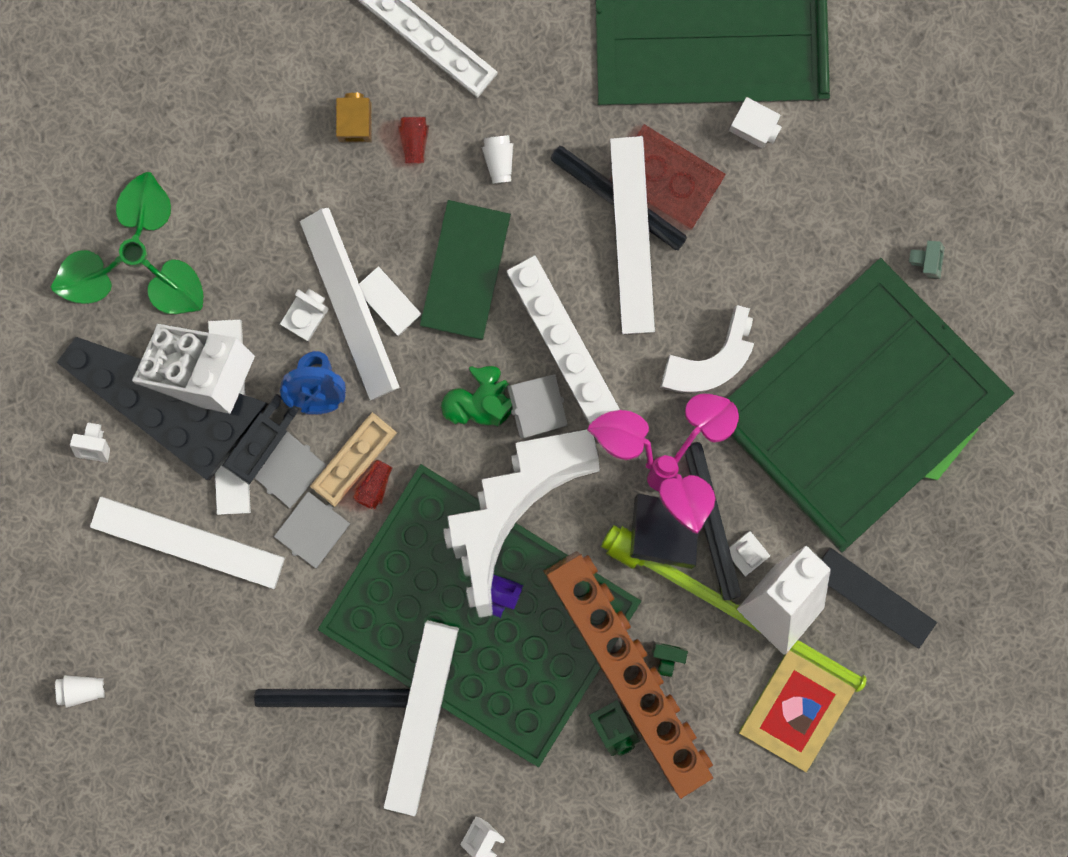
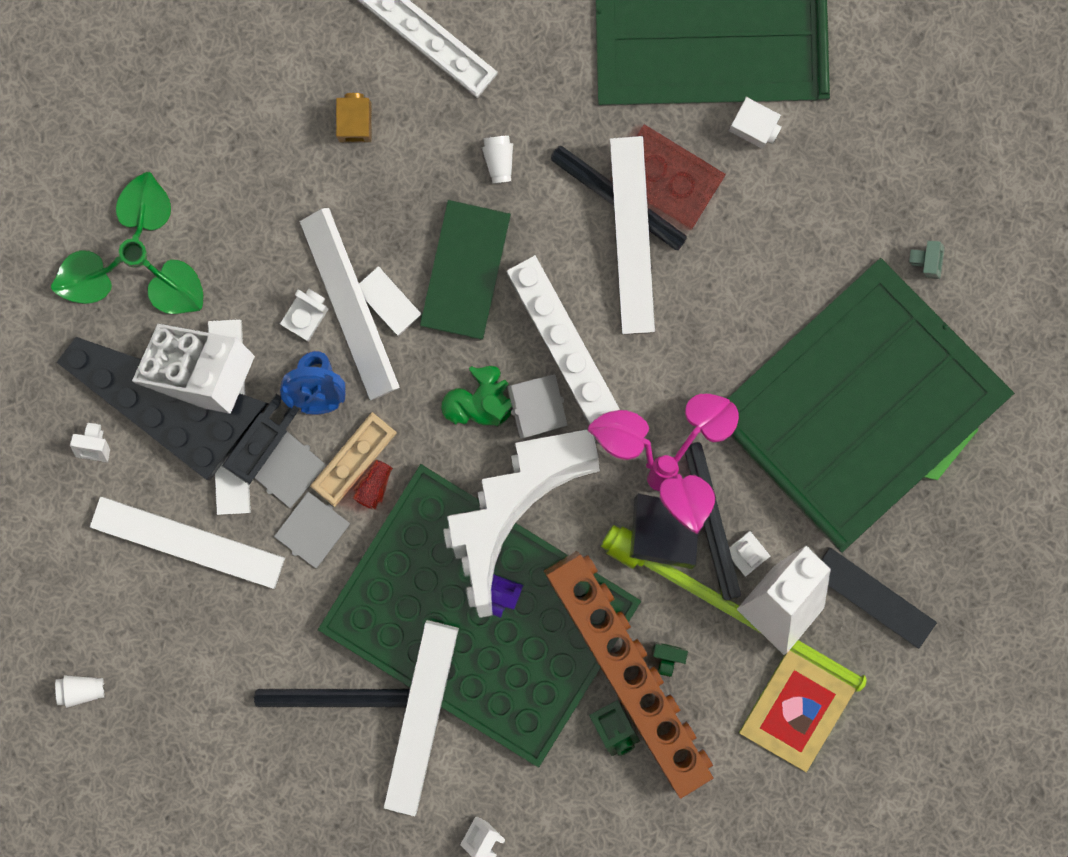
clear red cone [397,117,430,163] -> none
white arch [660,305,754,393] -> none

